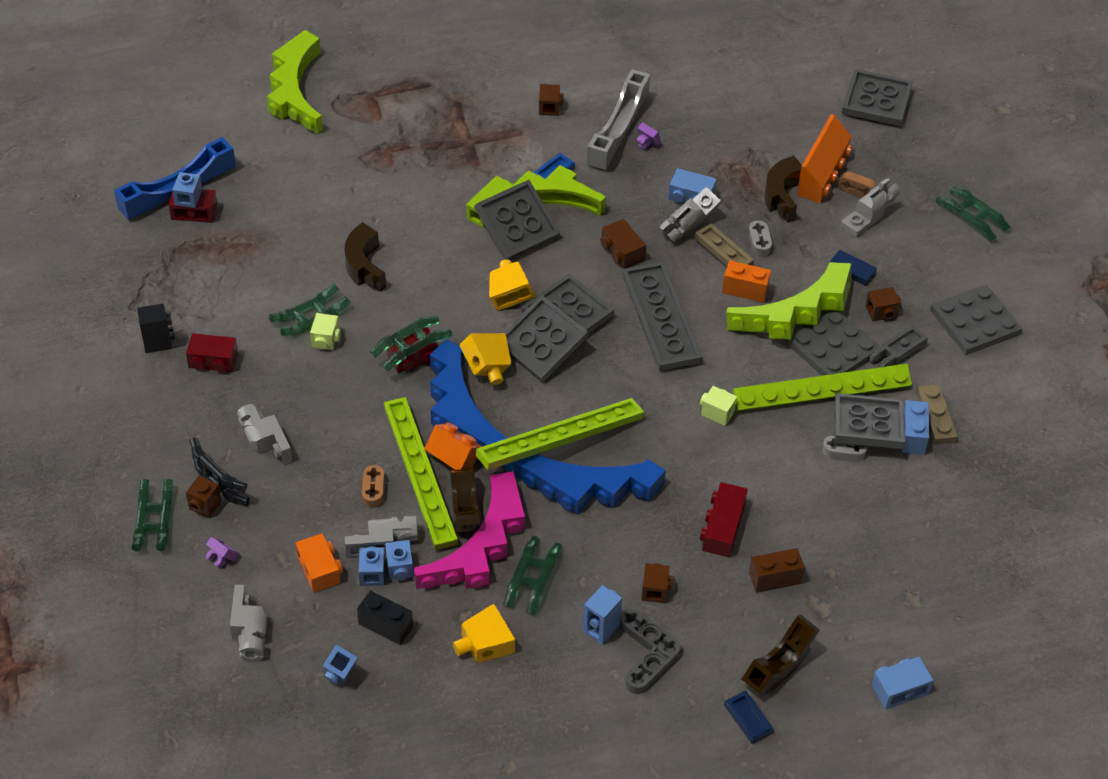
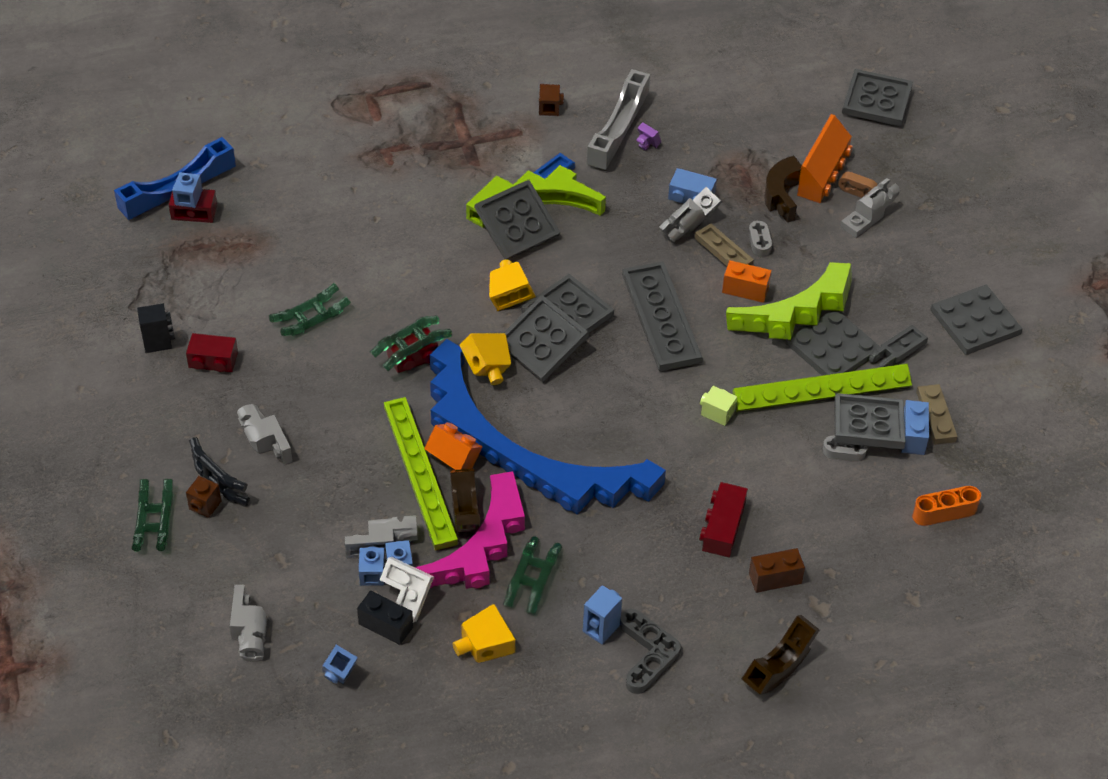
medium lavender tile [206,536,239,568] -> none
lime arch [267,30,323,134] -> none
orange brick [295,533,343,593] -> none
yellowish green brick [310,313,341,350] -> none
dark brown arch [344,222,386,292] -> none
medium nougat beam [362,465,385,508] -> none
lime plate [476,398,644,470] -> none
reddish brown brick [600,218,646,269] -> none
reddish brown brick [641,563,674,603] -> none
dark blue tile [724,690,774,744] -> none
dark blue tile [829,250,877,286] -> none
reddish brown brick [865,287,902,322] -> none
medium blue brick [872,657,934,710] -> none
clear green piece [936,186,1011,242] -> none
none -> white plate [380,557,434,622]
none -> orange beam [912,486,981,526]

